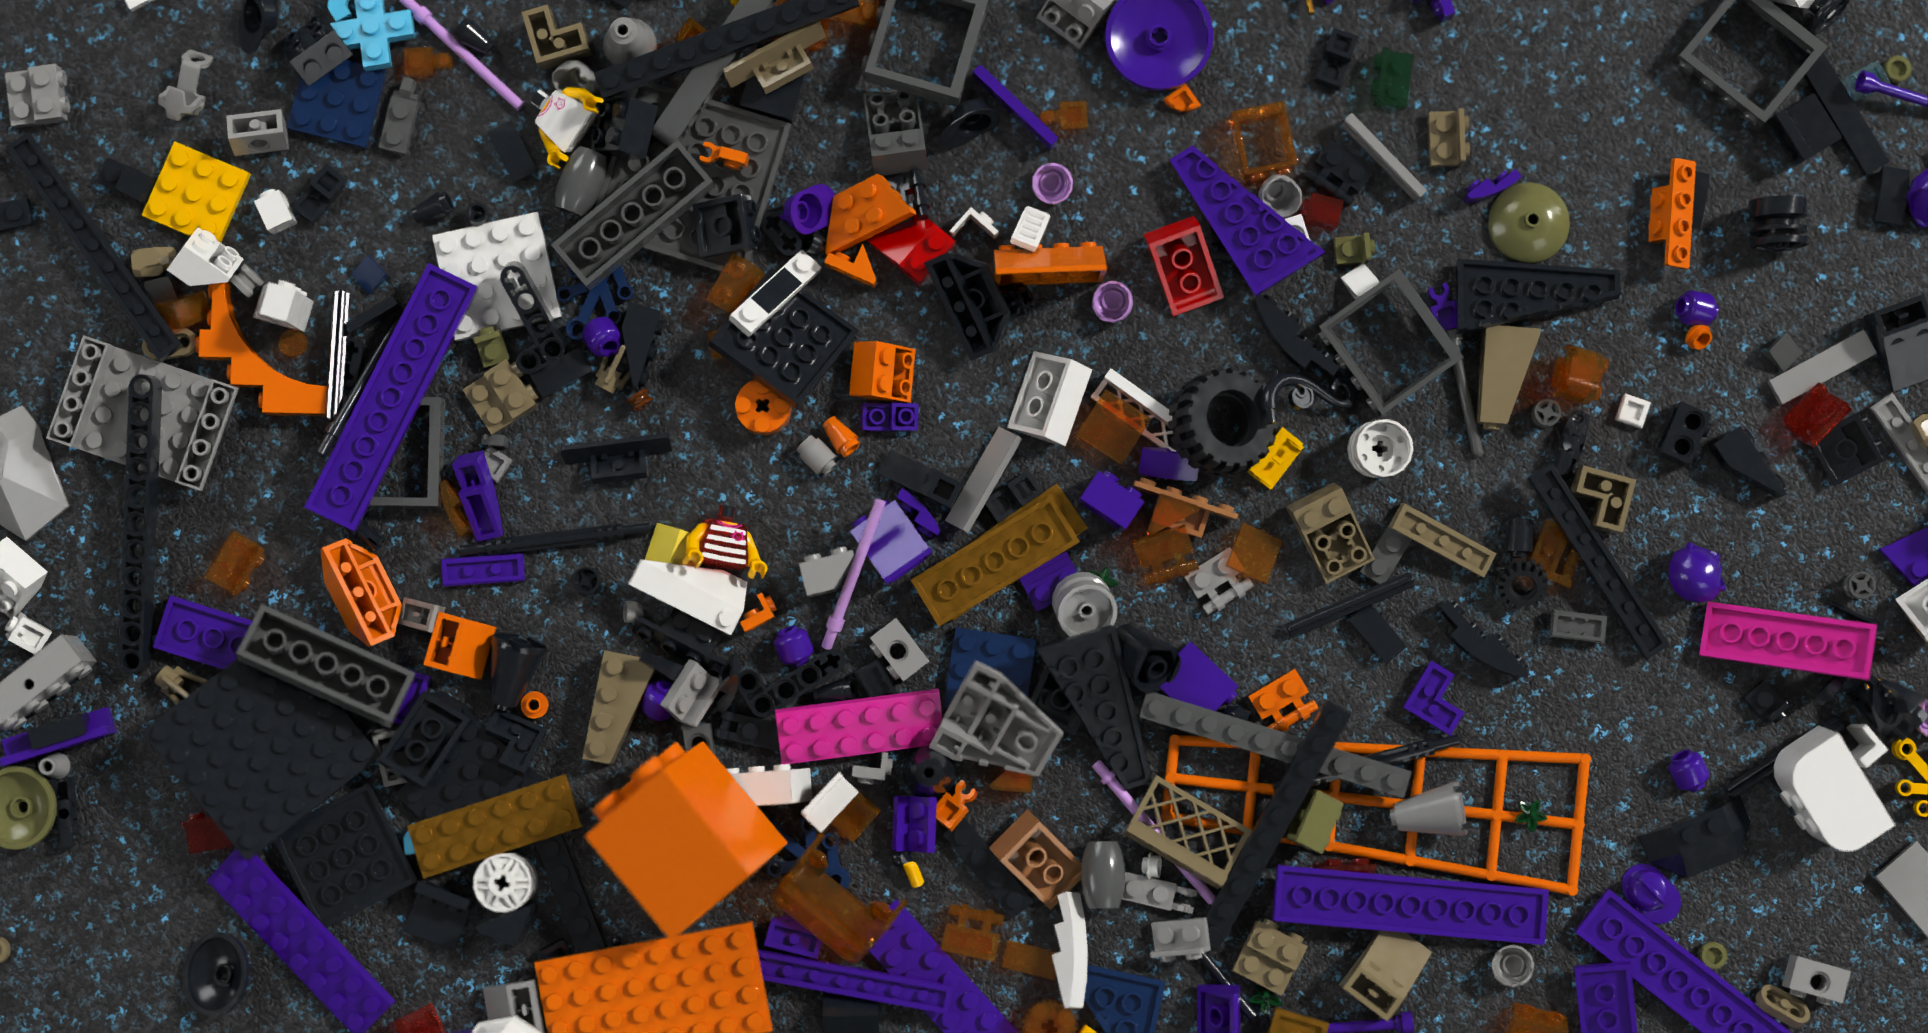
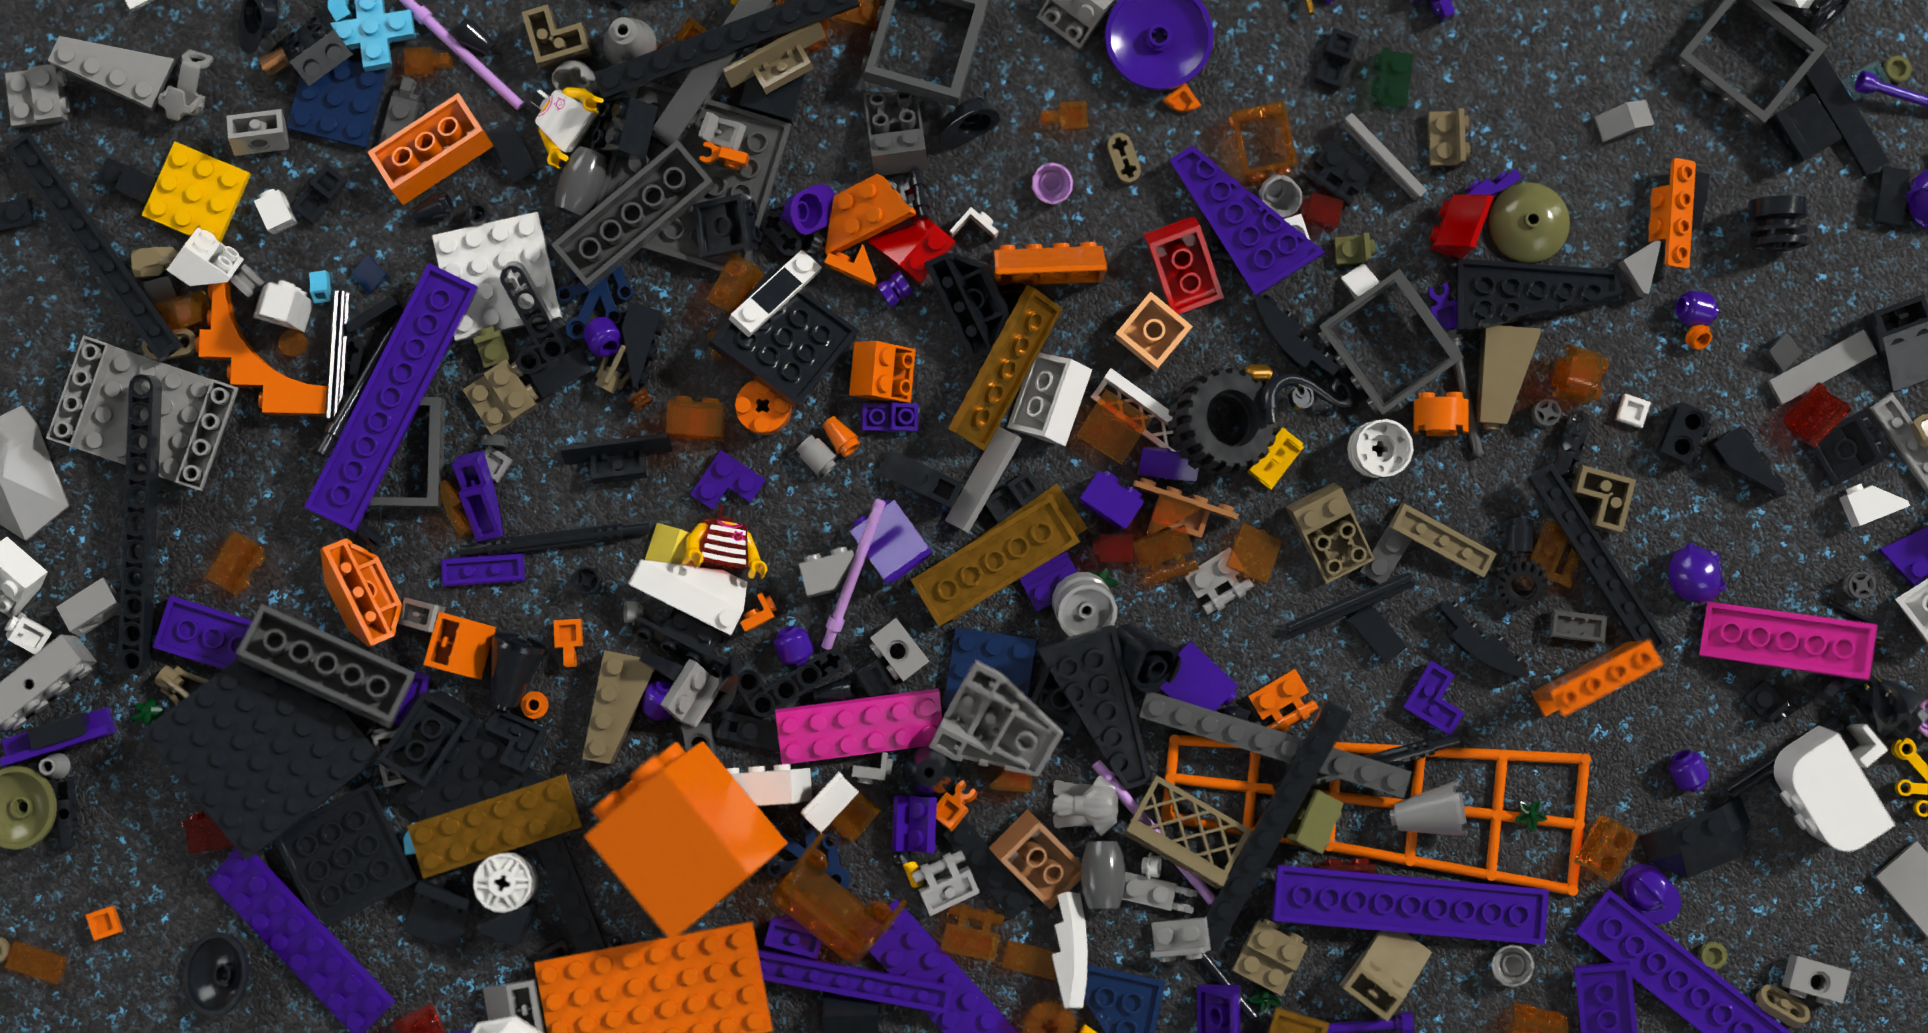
dark purple slope [896,488,940,538] -> none
dark purple tile [973,65,1058,150] -> none
white slope [1010,206,1050,252] -> none
lavender hair [1092,281,1133,323] -> none
none -> clear orange tile [5,941,69,985]
none -> light grey wedge [48,36,176,112]
none -> light grey hinge [56,578,120,637]
none -> orange plate [86,905,123,941]
none -> dark green plant [131,697,164,726]
none -> medium nougat slope [259,46,291,76]
none -> medium azure piece [309,270,331,303]
none -> orange slope [368,93,494,205]
none -> orange plate [553,619,583,668]
none -> clear orange brick [665,396,727,442]
none -> dark purple plate [690,450,766,510]
none -> light grey bracket [698,112,746,150]
none -> dark purple wheel [876,270,913,308]
none -> light grey plate [911,850,980,916]
none -> pearl gold plate [948,285,1063,451]
none -> light grey piece [1053,775,1118,836]
none -> clear red brick [1094,534,1133,564]
none -> dark tan beam [1107,133,1141,185]
none -> light nougat brick [1114,292,1193,372]
none -> pearl gold arm [1245,364,1273,383]
none -> orange brick [1413,392,1469,436]
none -> red slope [1429,194,1494,259]
none -> orange panel [1531,640,1663,717]
none -> clear orange brick [1573,814,1638,883]
none -> light grey slope [1594,100,1655,143]
none -> light grey slope [1617,241,1661,298]
none -> white slope [1839,484,1910,527]

